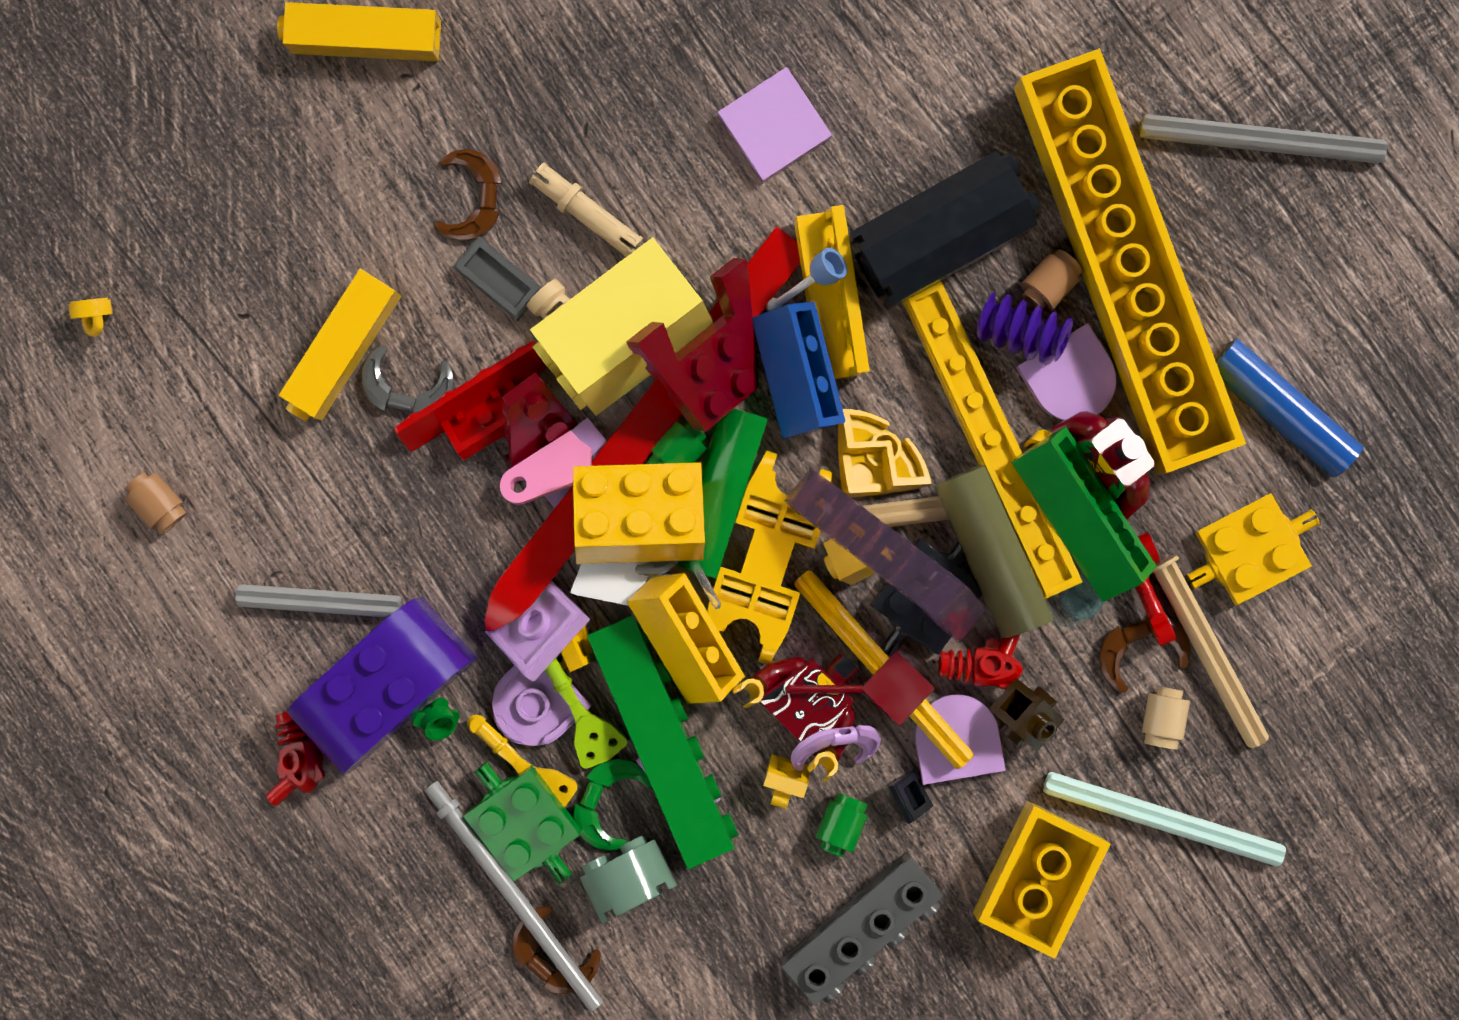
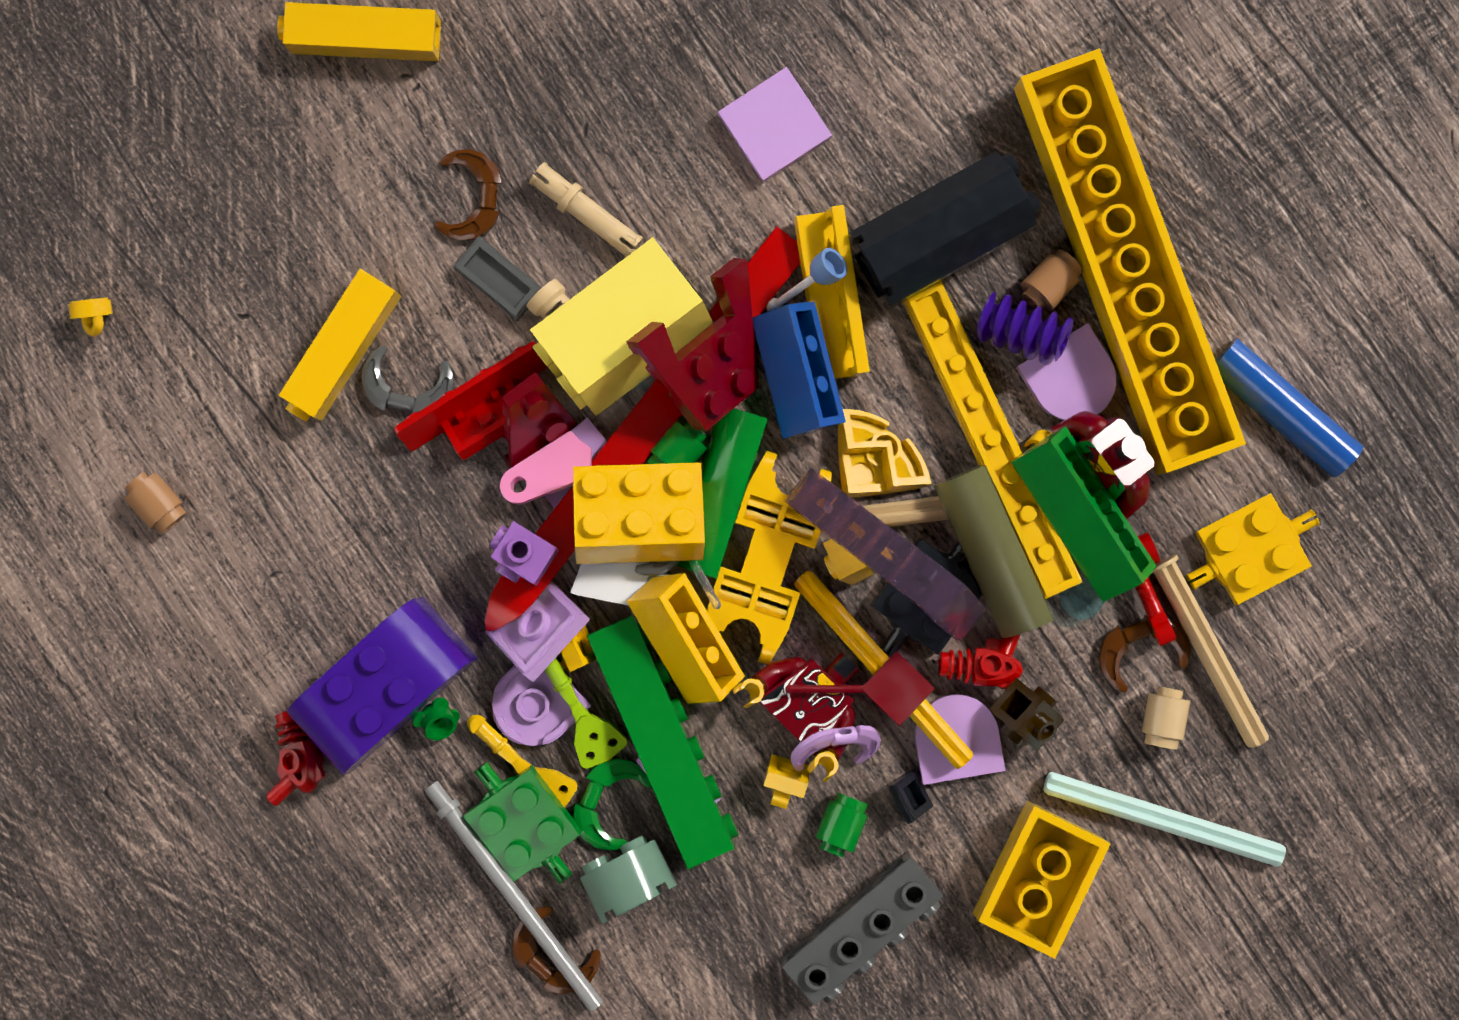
light grey axle [235,584,401,618] -> none
light grey axle [1139,114,1387,164] -> none
none -> medium lavender brick [489,521,559,586]

